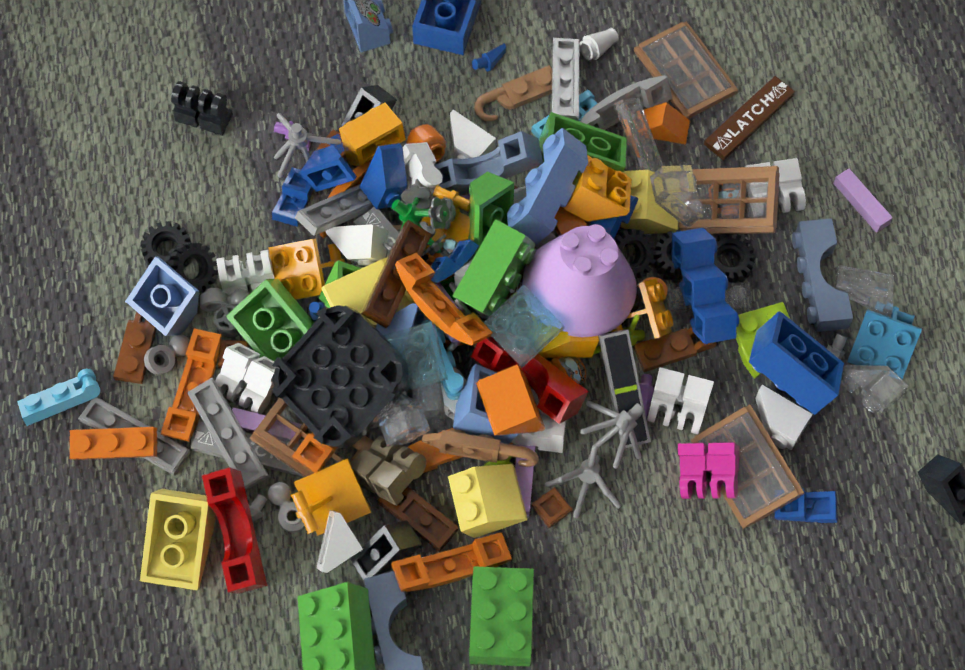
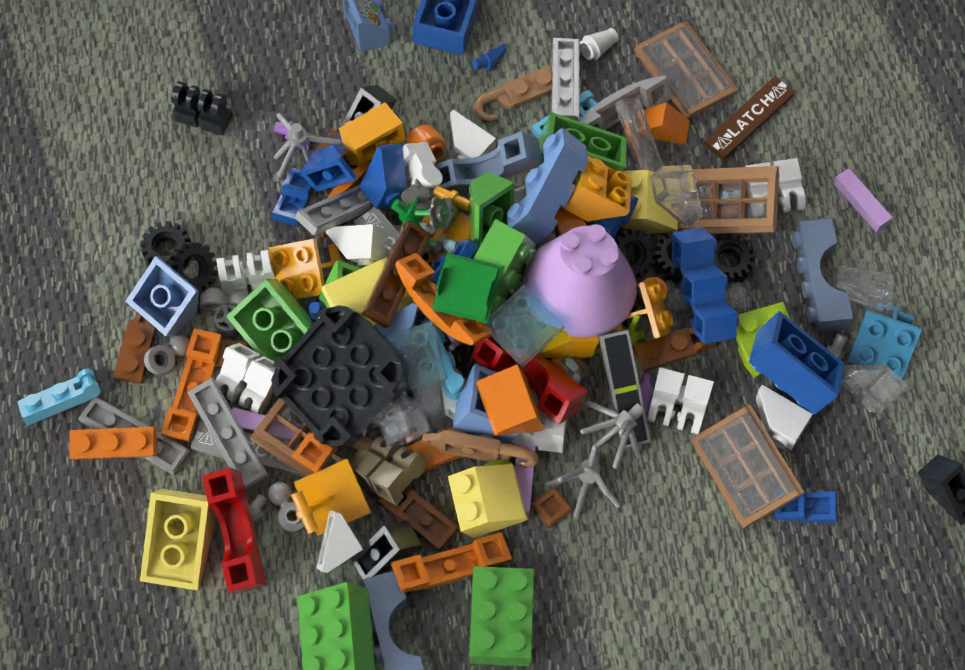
dark pink legs [678,443,740,499] -> none
none -> green piece [432,253,503,324]

